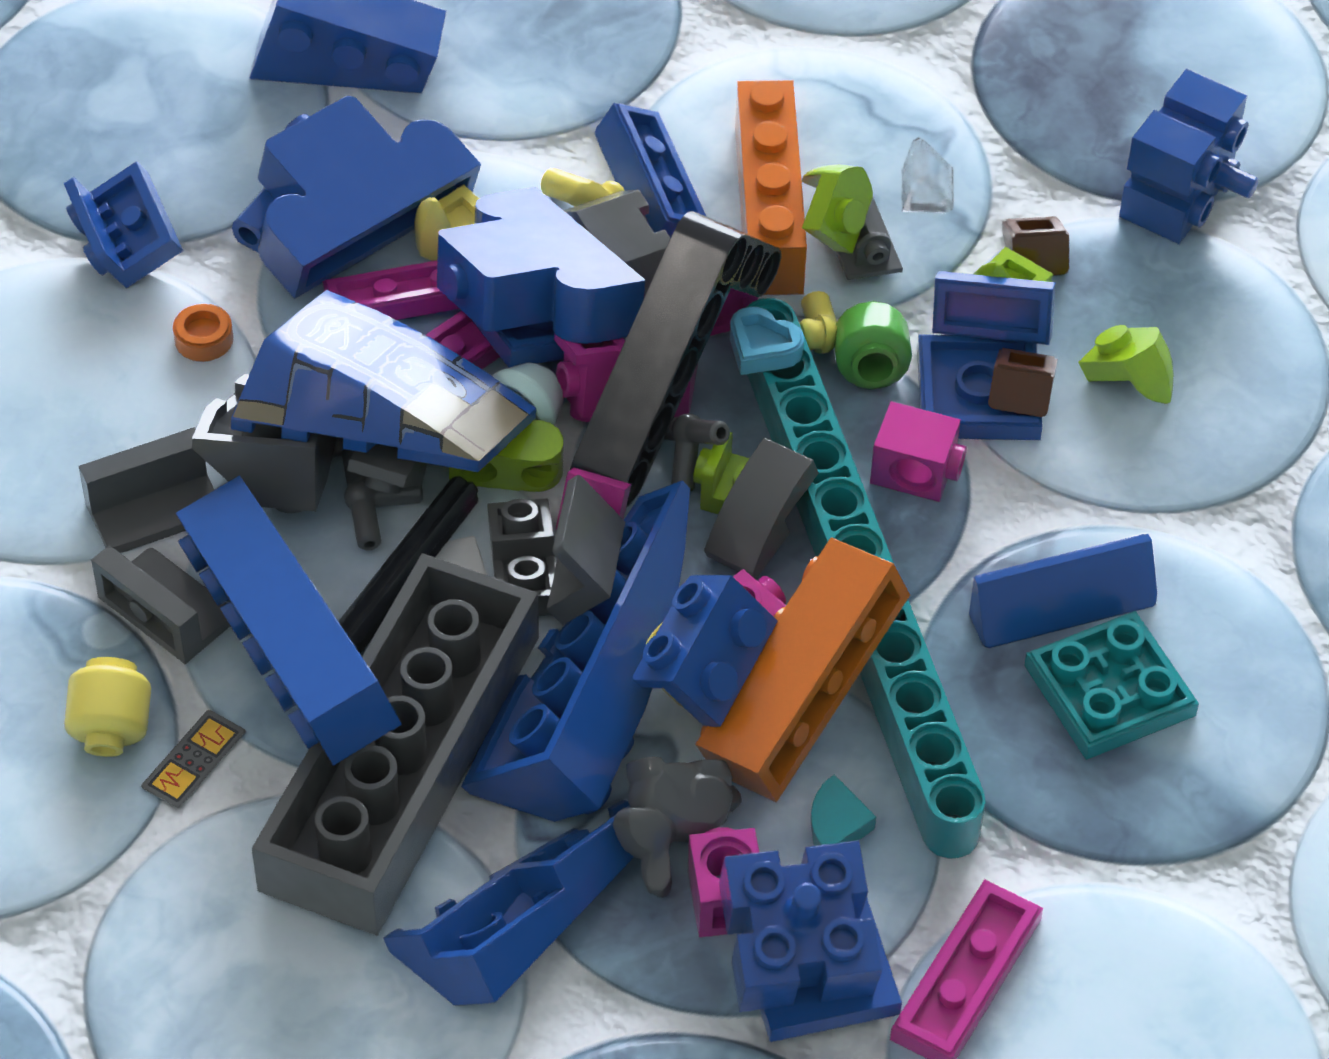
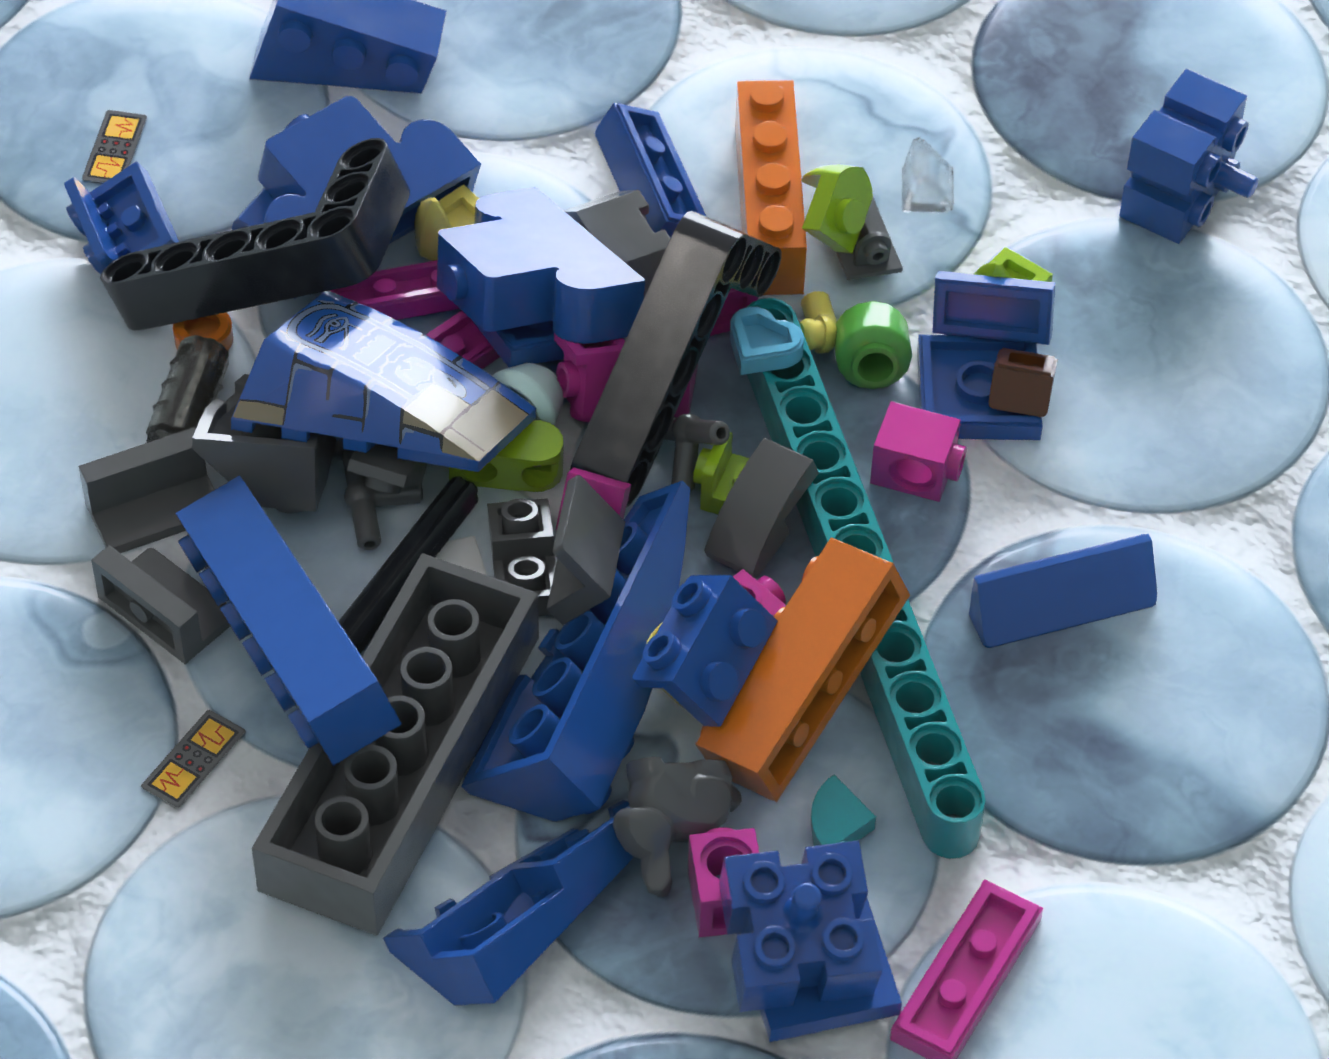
light yellow head [64,657,151,757] -> none
light yellow arm [540,168,624,207] -> none
reddish brown slope [1002,216,1069,275] -> none
teal tile [1024,611,1199,760] -> none
lime plate [1078,325,1174,404] -> none
none -> sticker [82,110,147,183]
none -> black beam [100,138,410,331]
none -> clear smoke axle [146,335,229,443]

